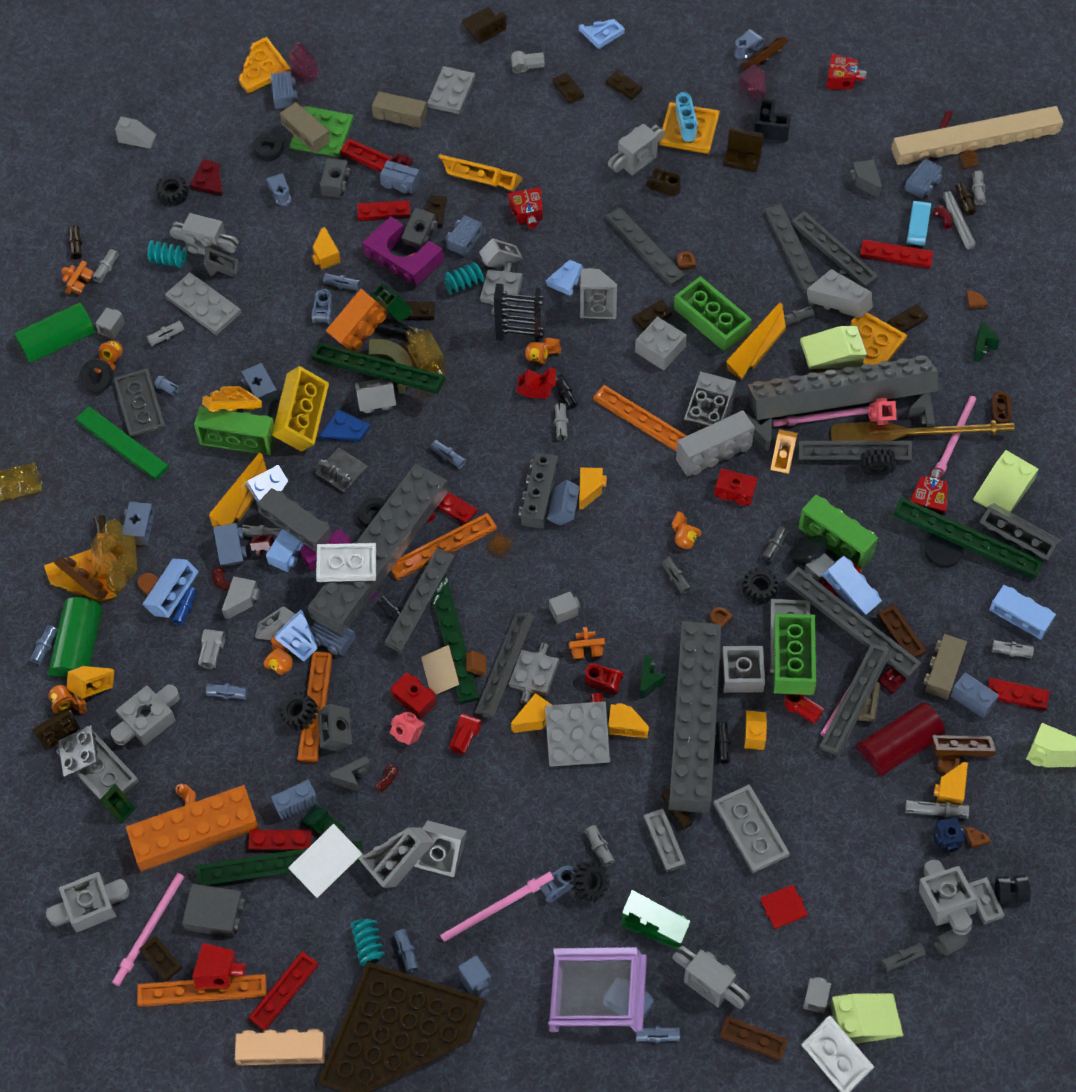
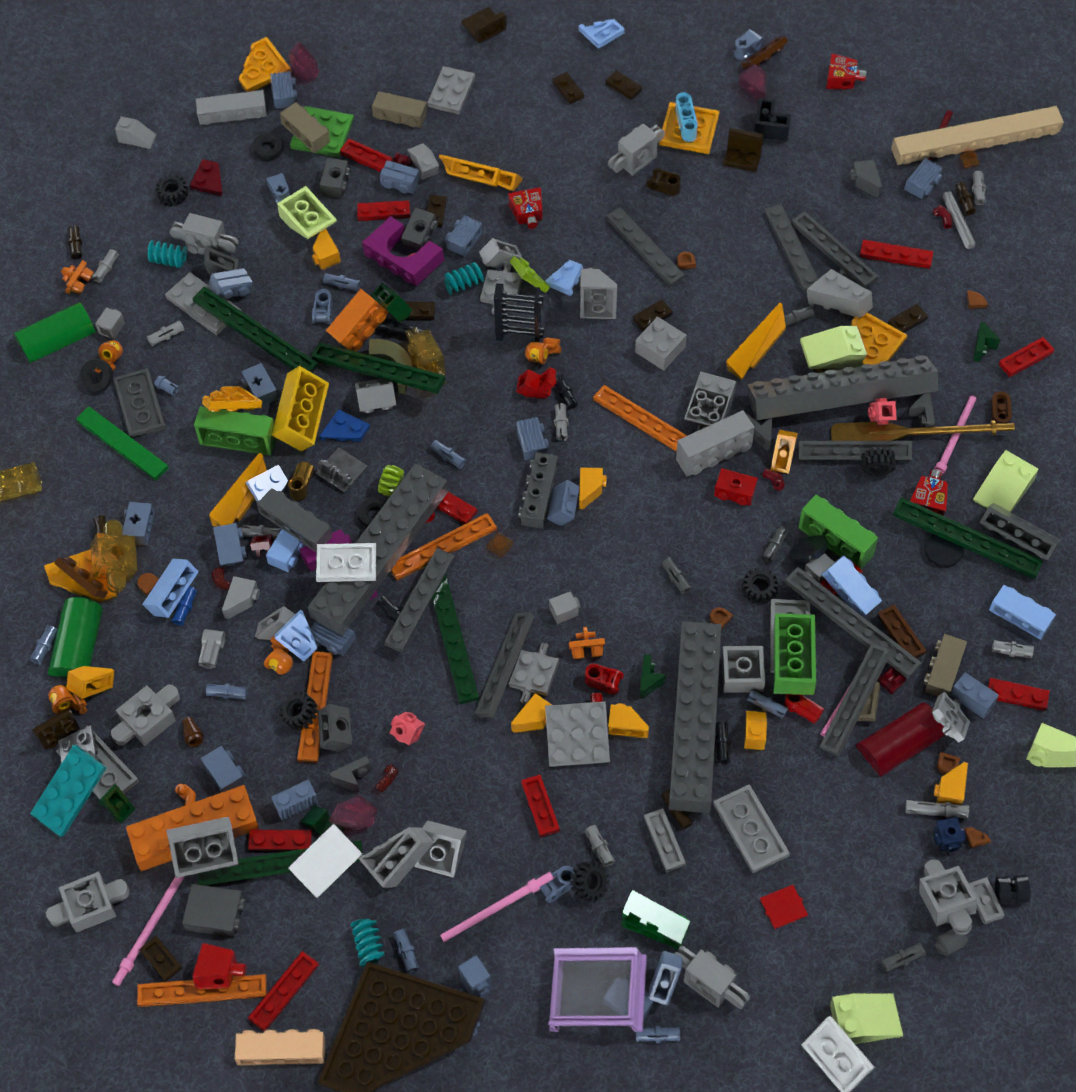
red brick [390,672,437,720] -> none
tan sticker [421,645,459,694] -> none
red piece [449,713,482,755] -> none
dark orange tile [466,650,486,676] -> none
light grey piece [510,51,545,74] -> none
orange piece [672,511,702,549] -> none
bright green brick [674,276,752,352] -> none
reddish brown plate [719,1016,788,1062] -> none
bright pink bar [772,406,869,427] -> none
light grey brick [803,977,831,1014] -> none
medium azure beam [906,201,931,246] -> none
reddish brown plate [931,735,996,757] -> none
none -> teal plate [30,745,107,837]
none -> light grey brick [166,816,238,878]
none -> reddish brown cone [181,717,204,747]
none -> dark green plate [193,286,318,373]
none -> light grey brick [196,90,267,125]
none -> sand blue brick [201,745,245,793]
none -> sand blue brick [209,268,252,299]
none -> yellowish green slope [277,186,337,239]
none -> pearl gold piece [288,461,314,501]
none -> clear pink slope [329,795,378,831]
none -> lime gear [378,465,404,497]
none -> light grey slope [407,144,439,180]
none -> lime wing [509,256,550,293]
none -> sand blue brick [516,417,549,461]
none -> red plate [521,775,560,838]
none -> sand blue brick [648,951,683,1005]
none -> sand blue pin [747,689,788,719]
none -> dark red arm [762,468,785,491]
none -> light grey plate [932,692,970,743]
none -> red plate [998,337,1055,378]

